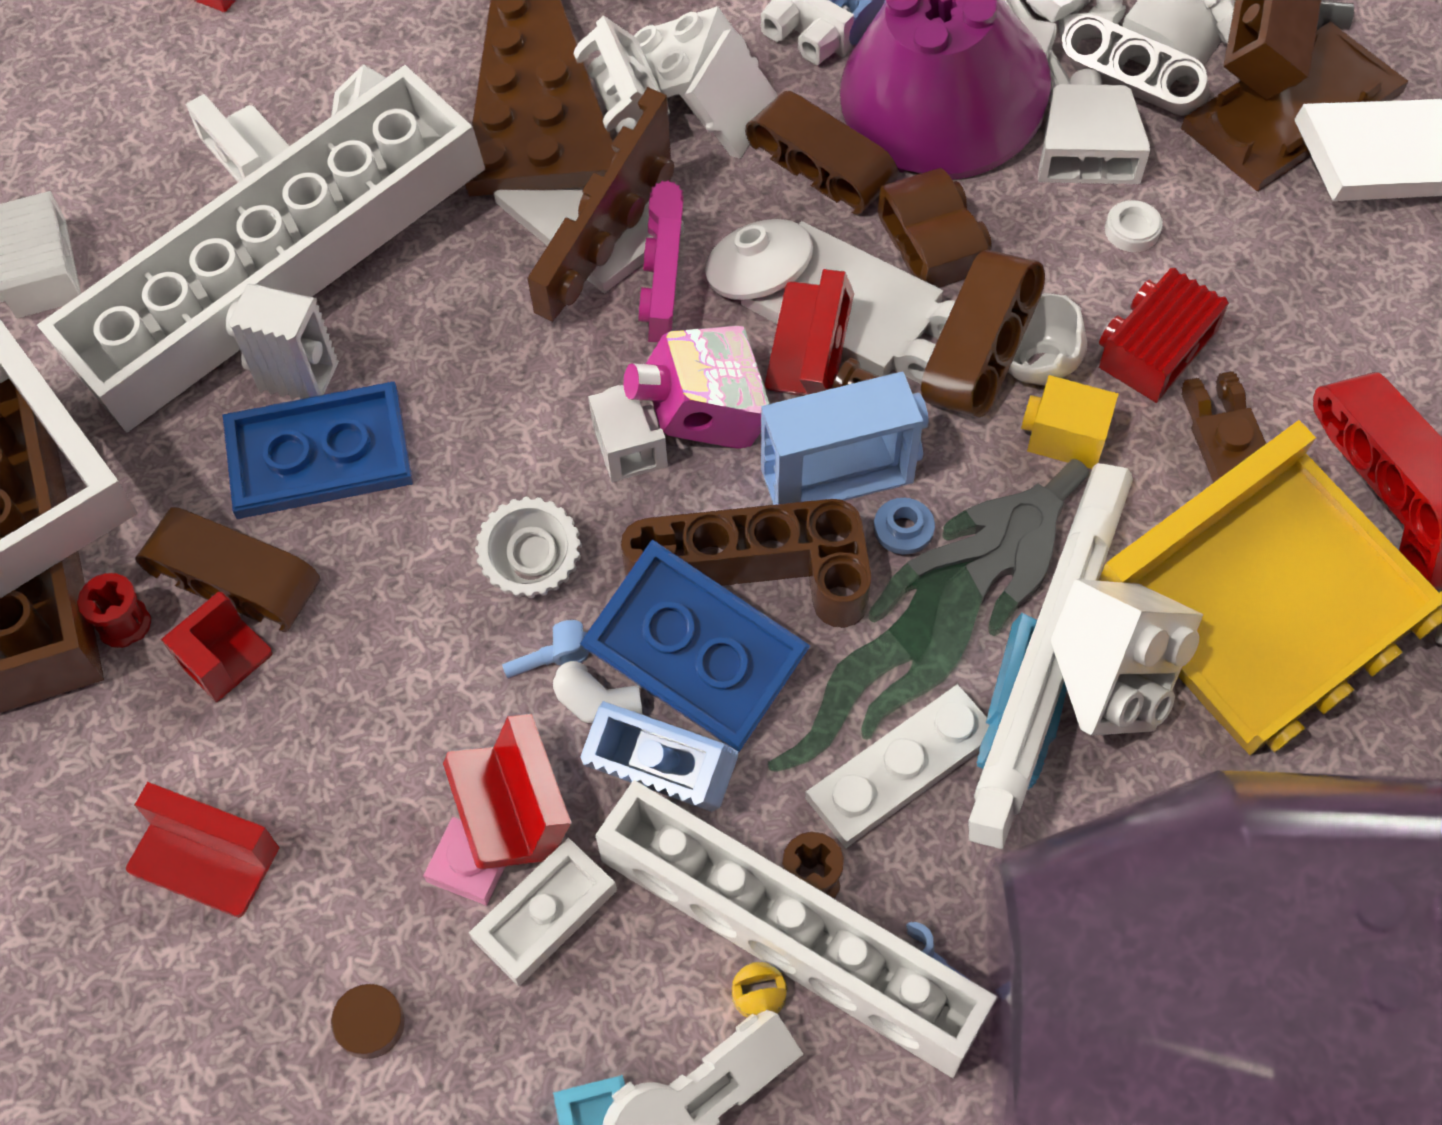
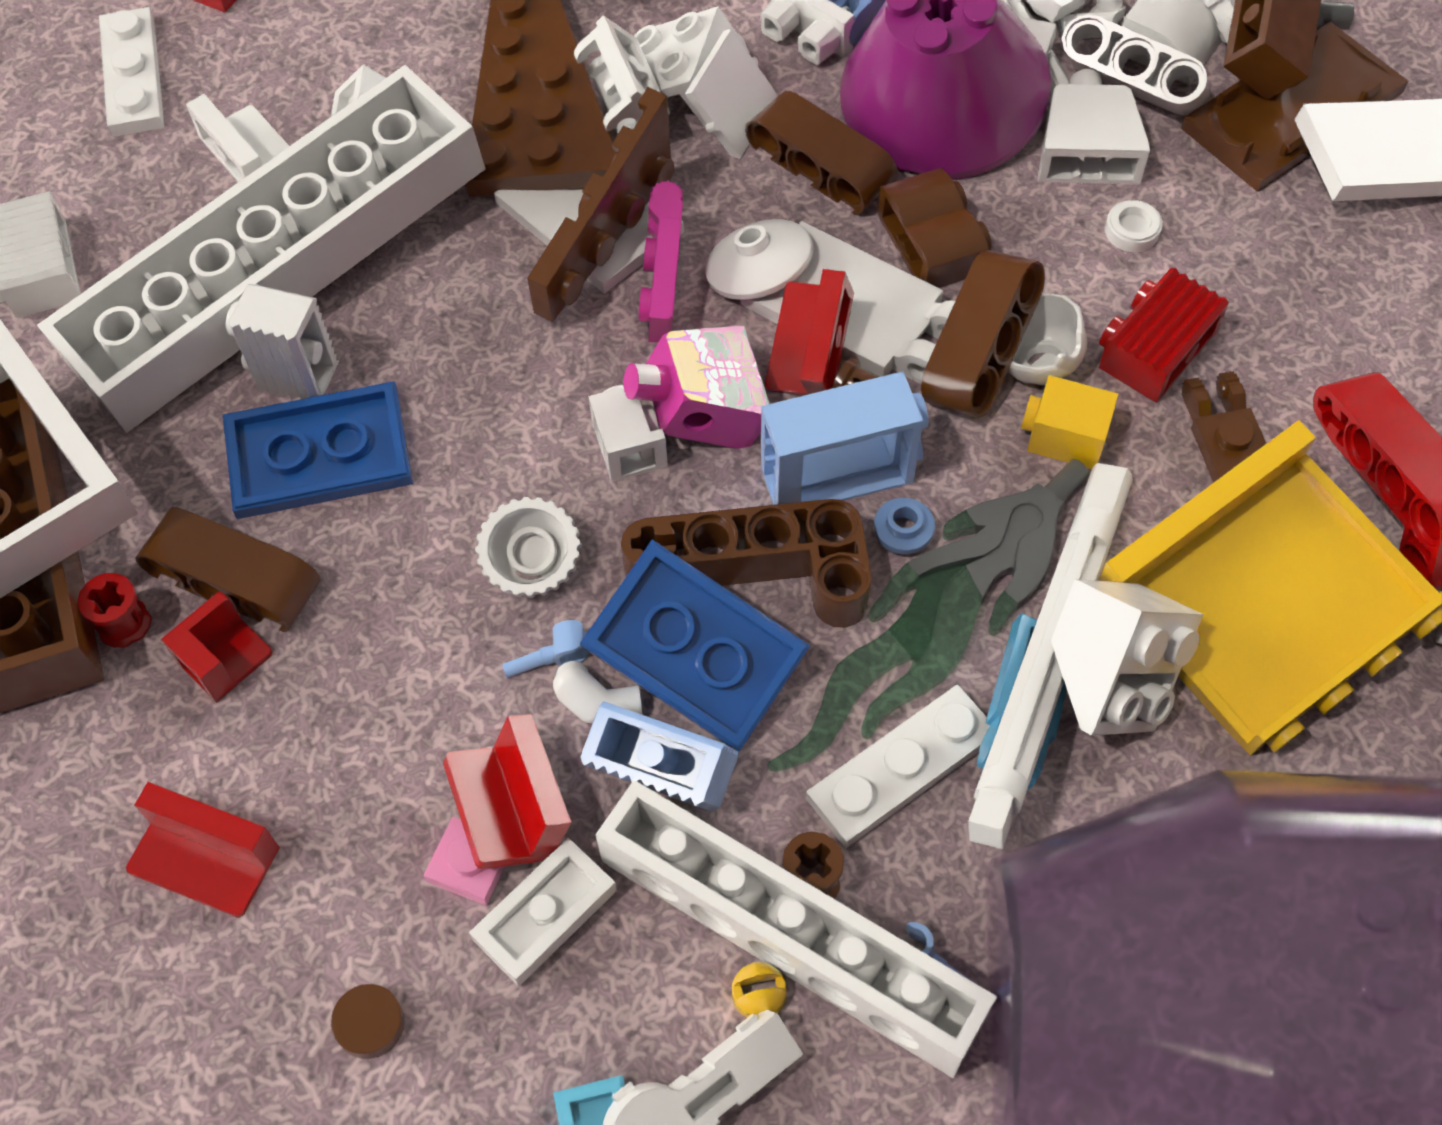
none -> white plate [99,7,164,137]

